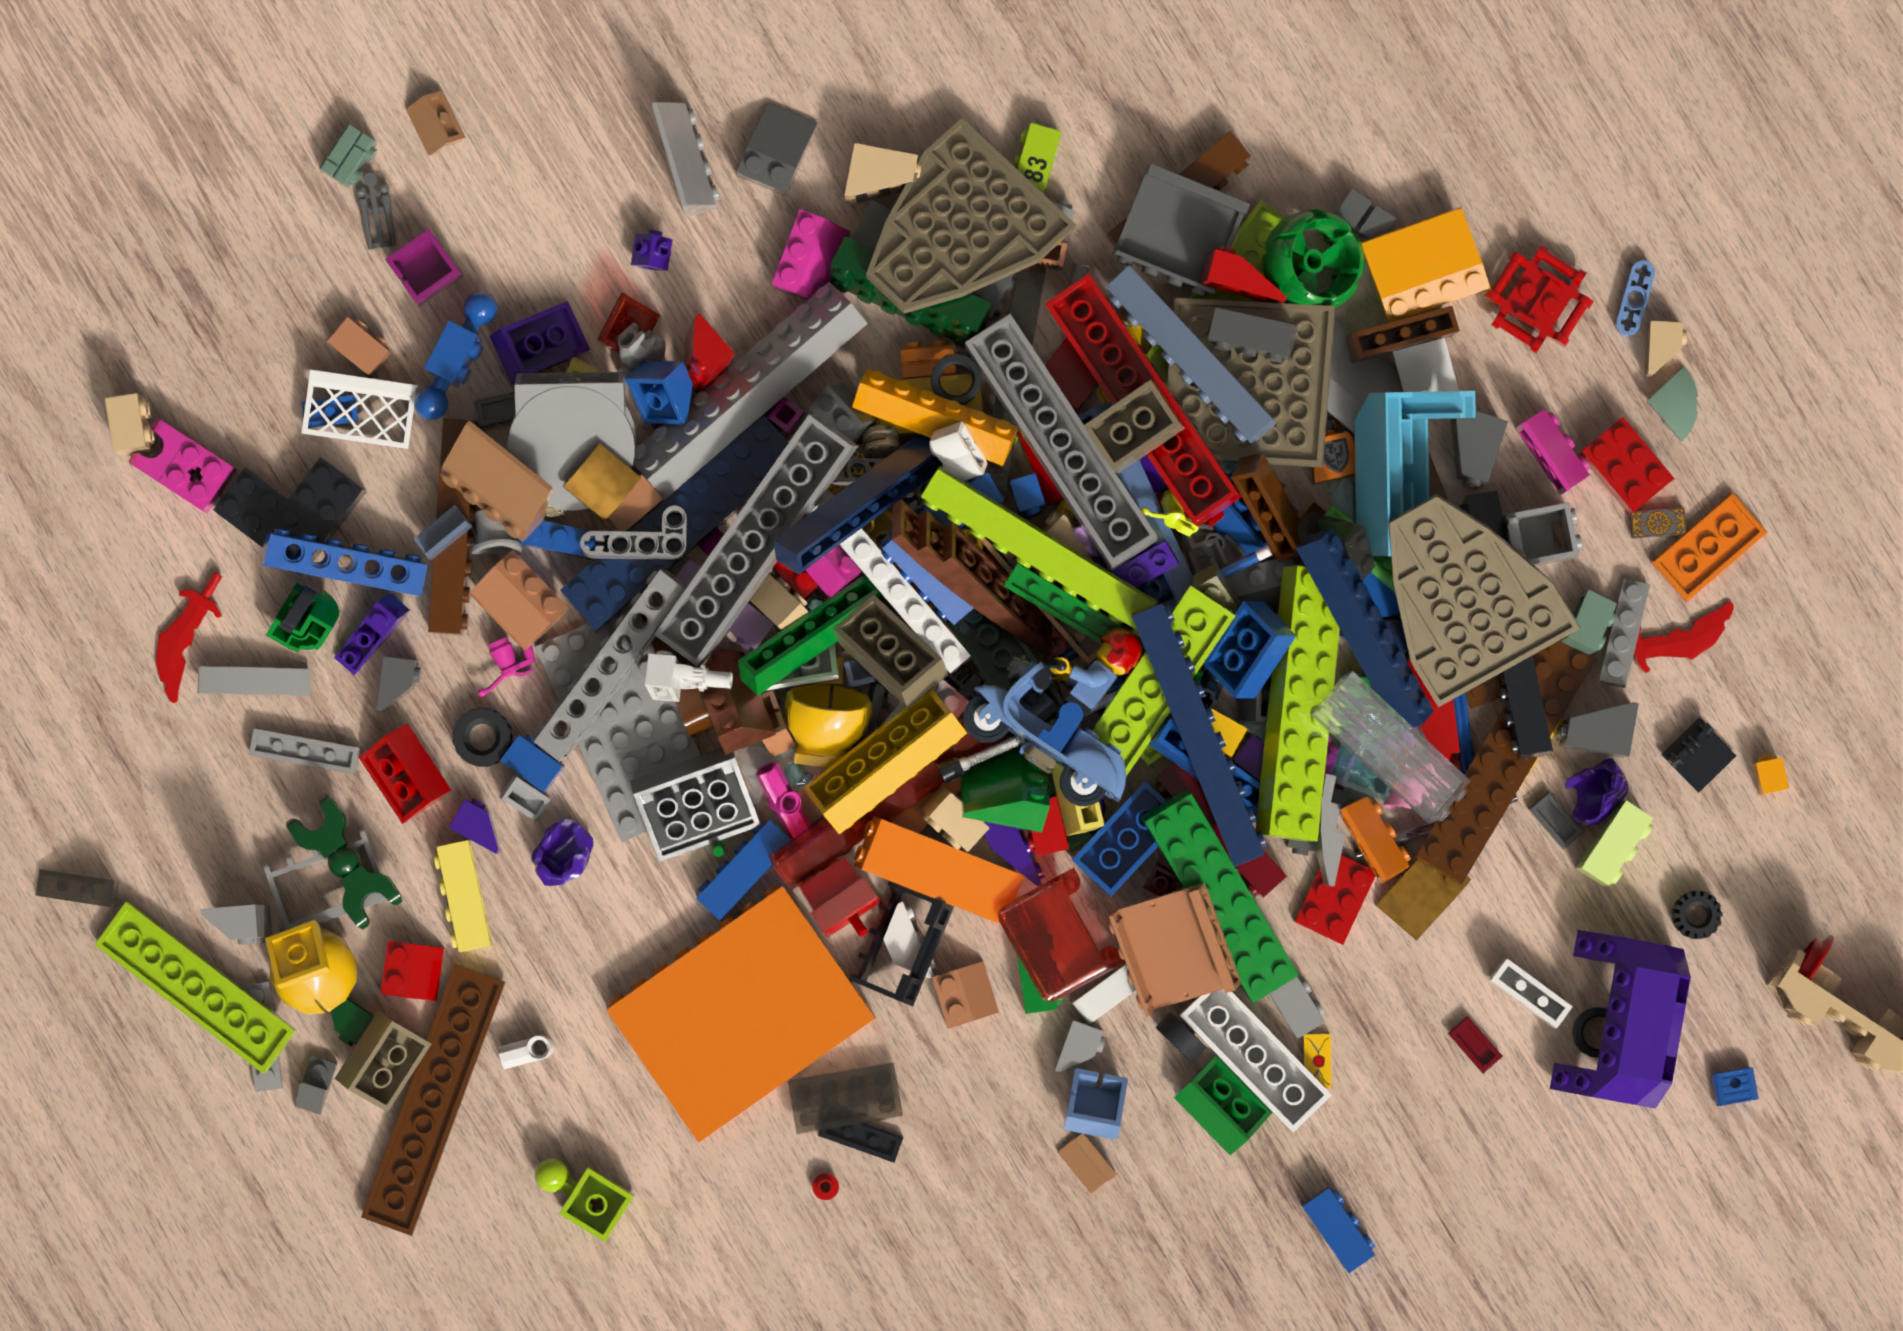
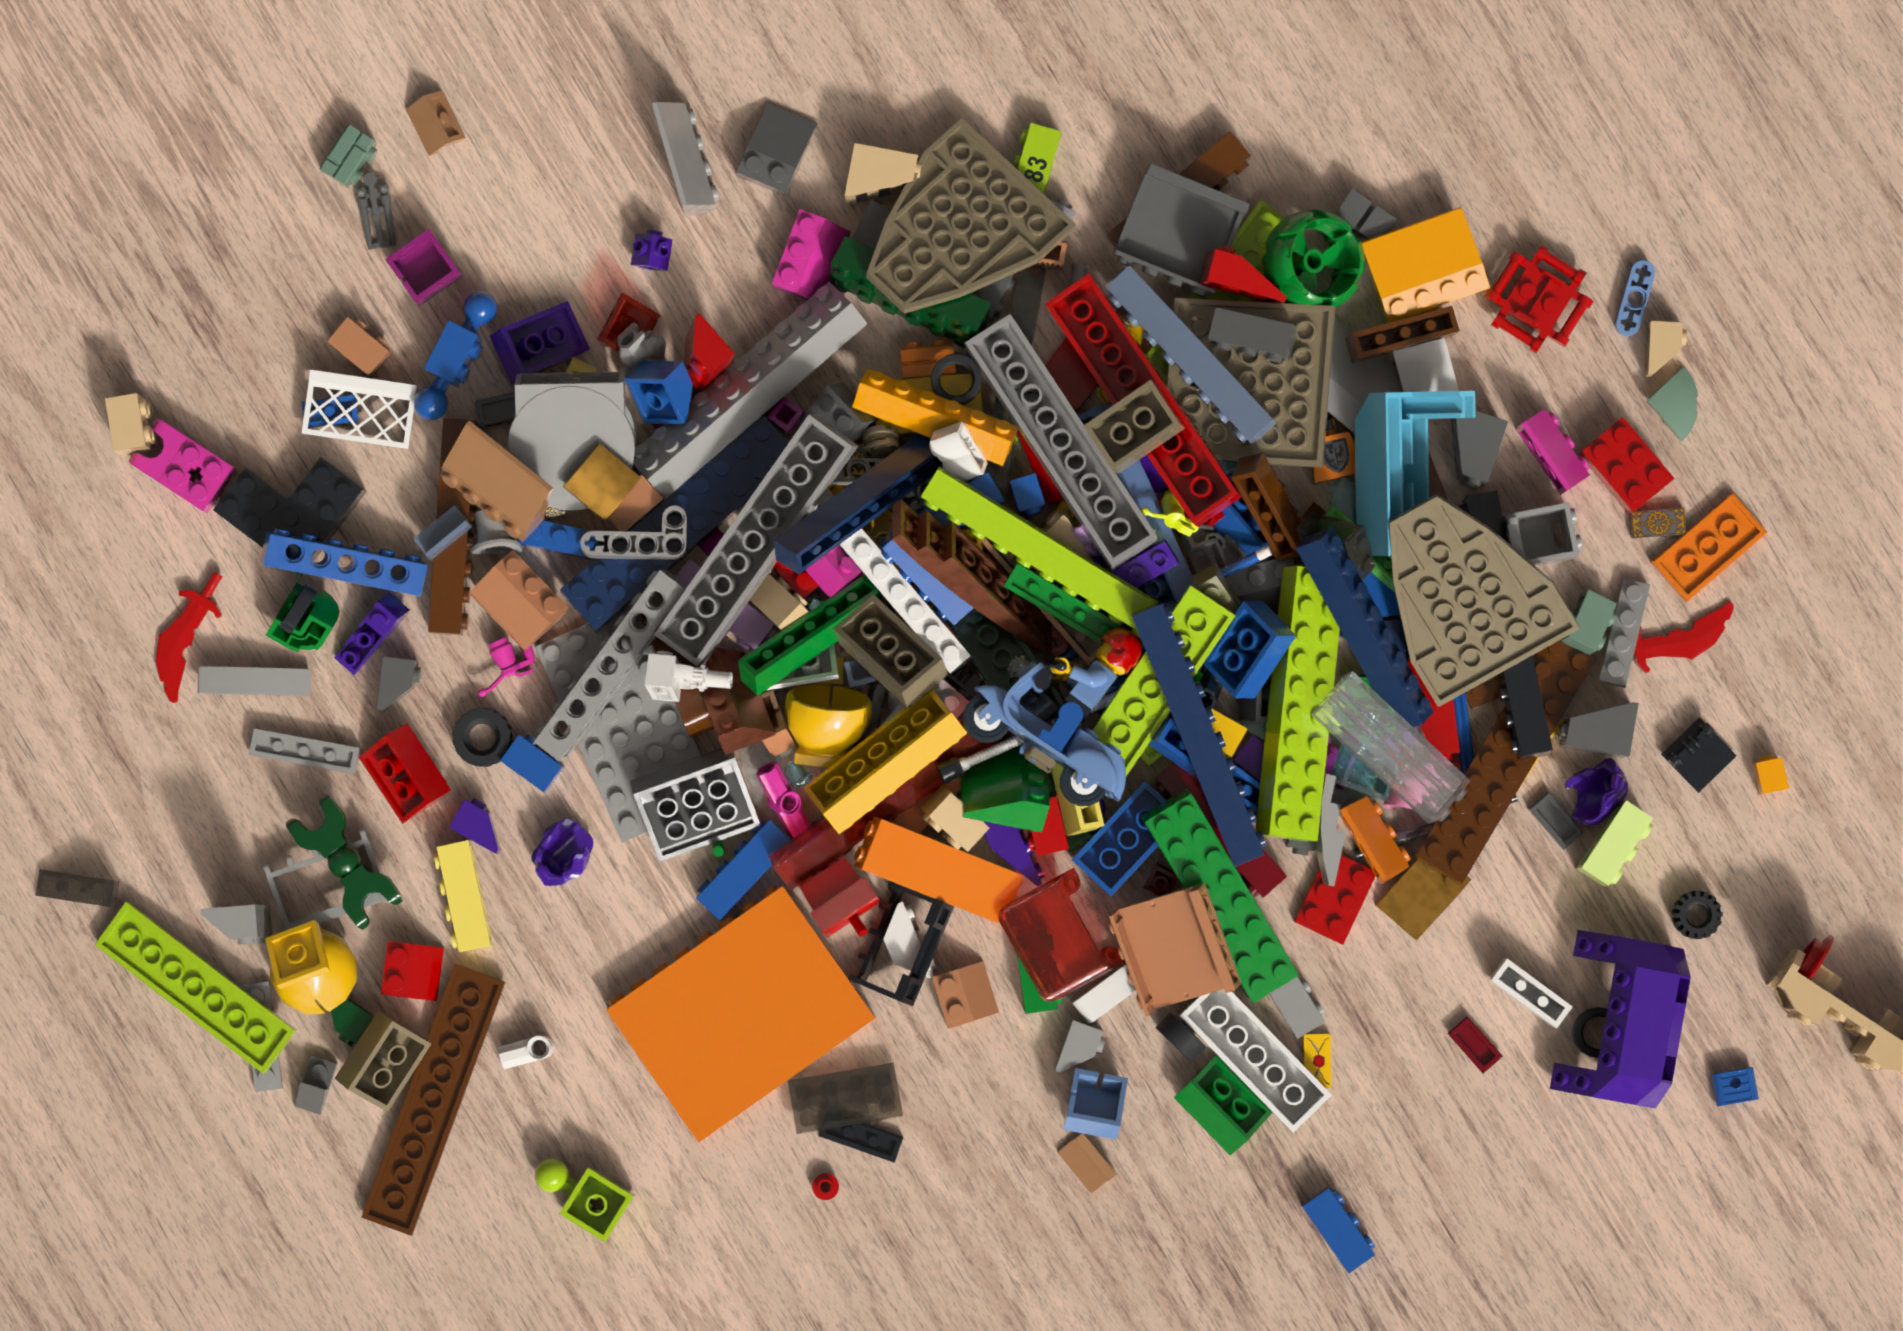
light grey slope [499,775,551,822] -> none

